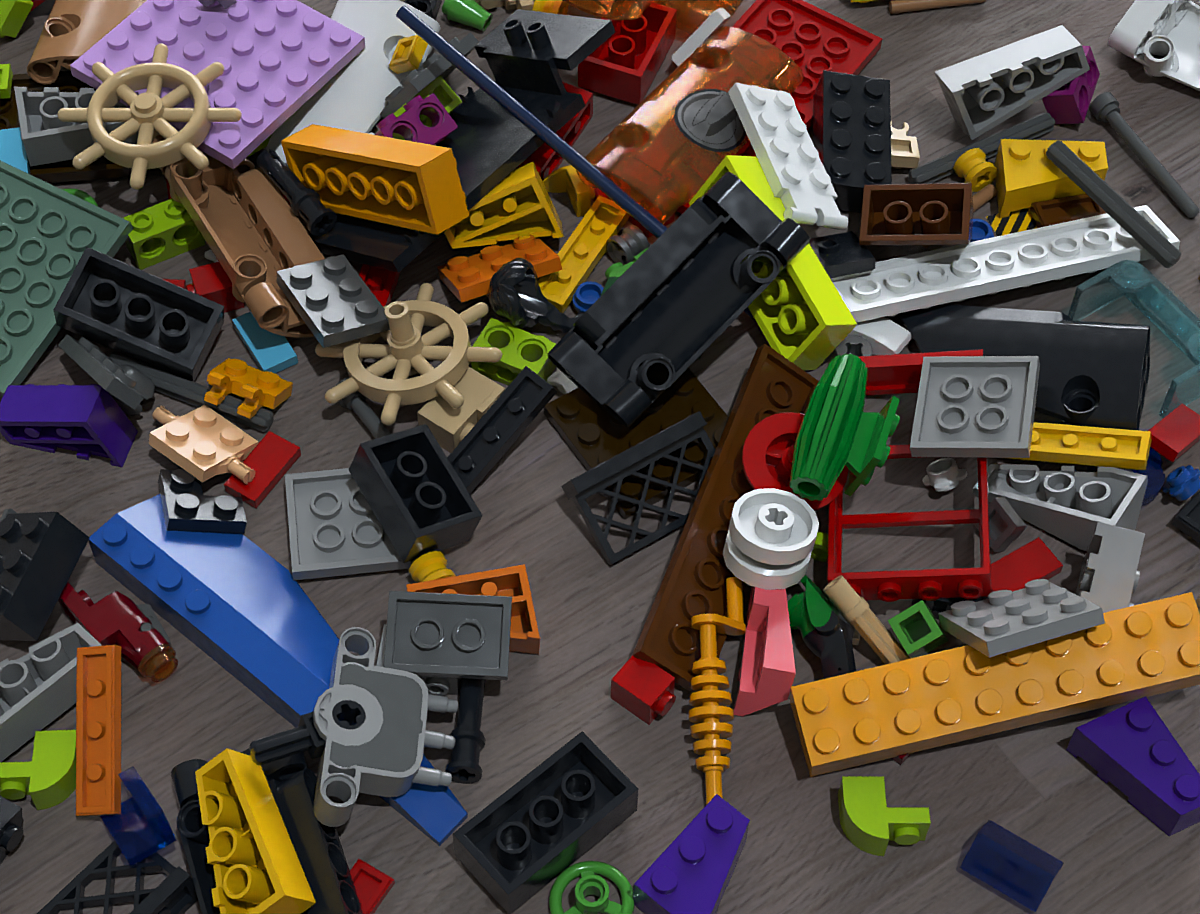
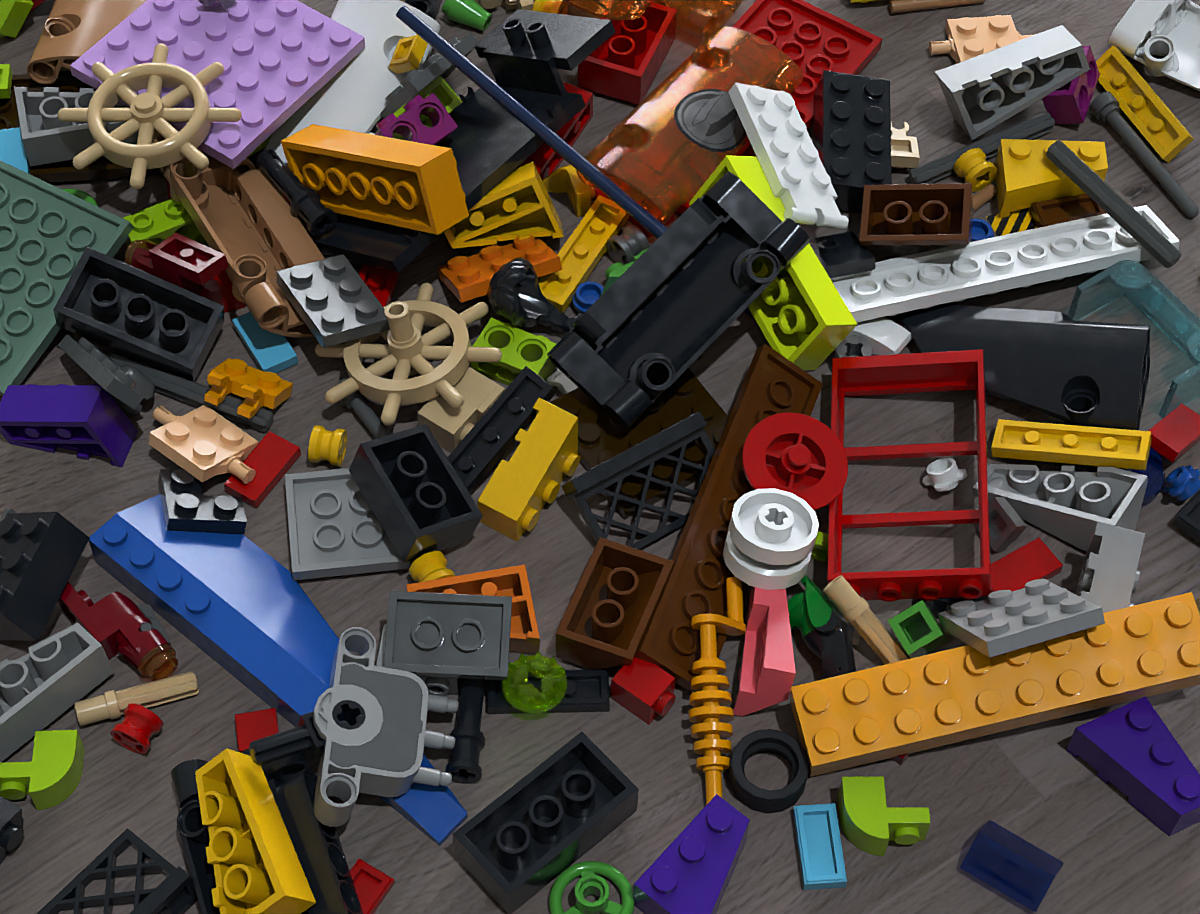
orange tile [76,645,121,816] -> none
clear blue panel [100,766,177,865] -> none
white tile [671,8,731,67] -> none
green plate [789,354,900,501] -> none
light grey plate [910,356,1040,458] -> none
none -> tan axle [74,671,199,726]
none -> red wheel [110,703,164,754]
none -> dark red plate [125,233,229,292]
none -> red tile [235,708,279,753]
none -> yellow wheel [308,425,347,467]
none -> yellow wedge [477,398,580,542]
none -> black tile [487,669,610,714]
none -> clear neon green gear [502,651,567,713]
none -> reddish brown slope [555,537,674,670]
none -> black tyre [728,729,809,813]
none -> medium azure tile [793,803,847,890]
none -> light nougat plate [928,15,1036,64]
none -> yellow plate [1096,45,1194,163]

